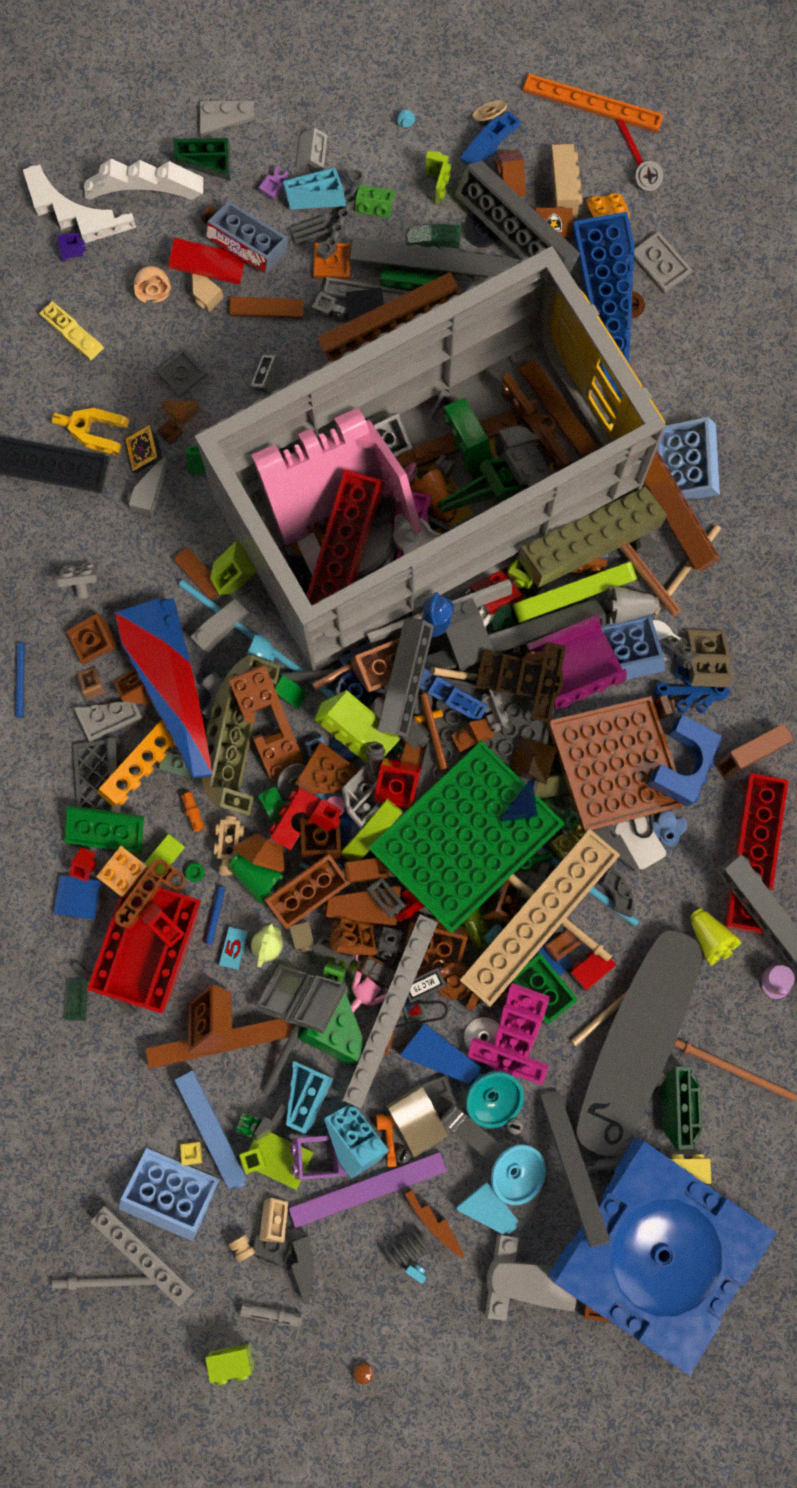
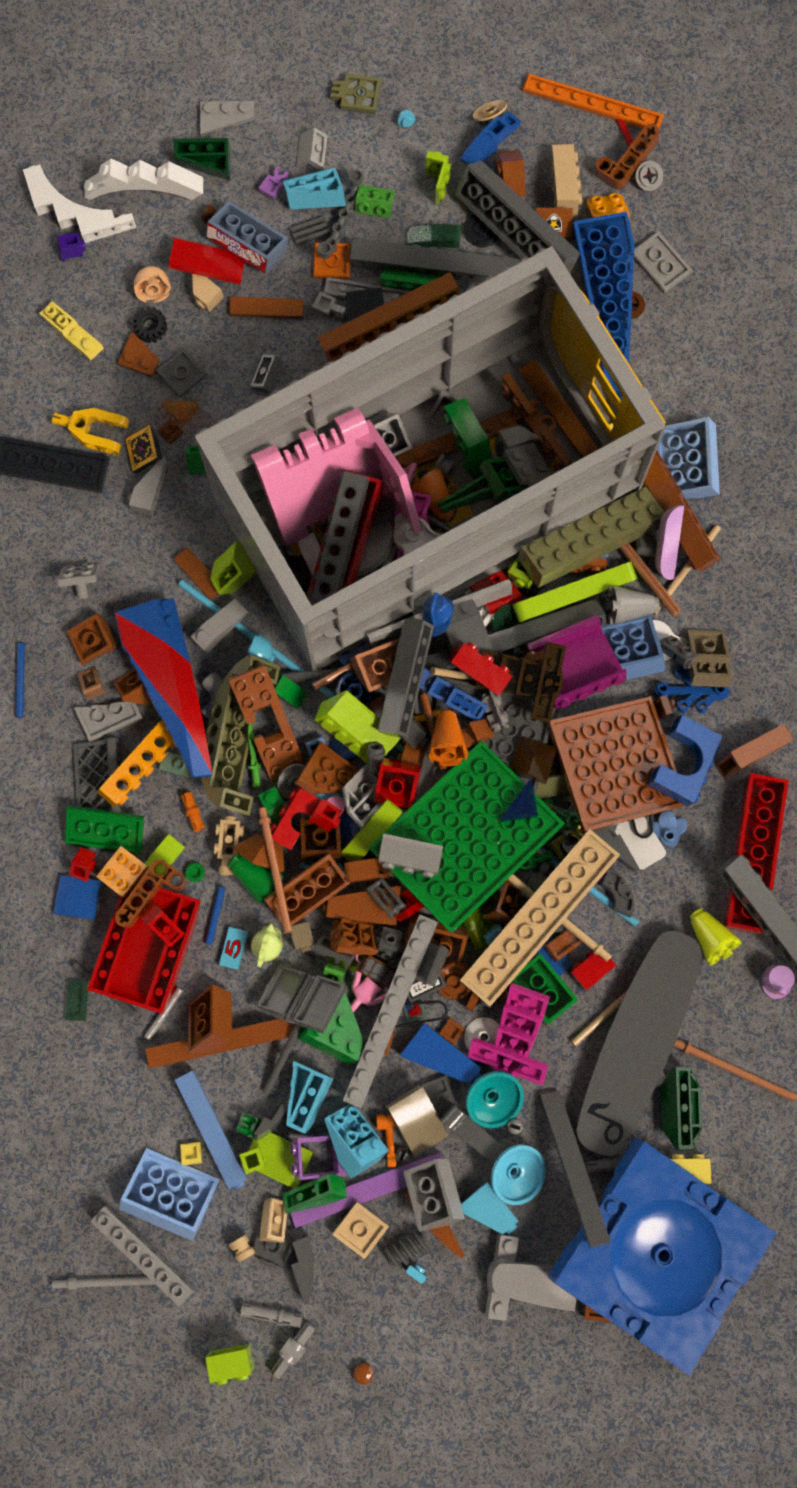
none -> dark orange wing [118,332,159,378]
none -> black tyre [133,307,168,343]
none -> light grey bar [144,987,183,1040]
none -> bright green sword [248,723,262,788]
none -> nougat bar [258,807,292,933]
none -> light grey axle [270,1323,315,1379]
none -> green slope [283,1173,347,1214]
none -> dark grey brick [308,471,370,606]
none -> olive piece [330,74,381,114]
none -> tan tile [332,1200,389,1259]
none -> light grey slope [379,834,443,878]
none -> light grey slope [403,1159,465,1232]
none -> dark grey panel [415,942,449,987]
none -> orange cone [428,710,468,766]
none -> dark orange tile [438,1017,465,1045]
none -> red wedge [447,640,513,696]
none -> black tile [560,836,579,856]
none -> dark orange beam [596,124,659,189]
none -> lavender brick [655,505,684,580]

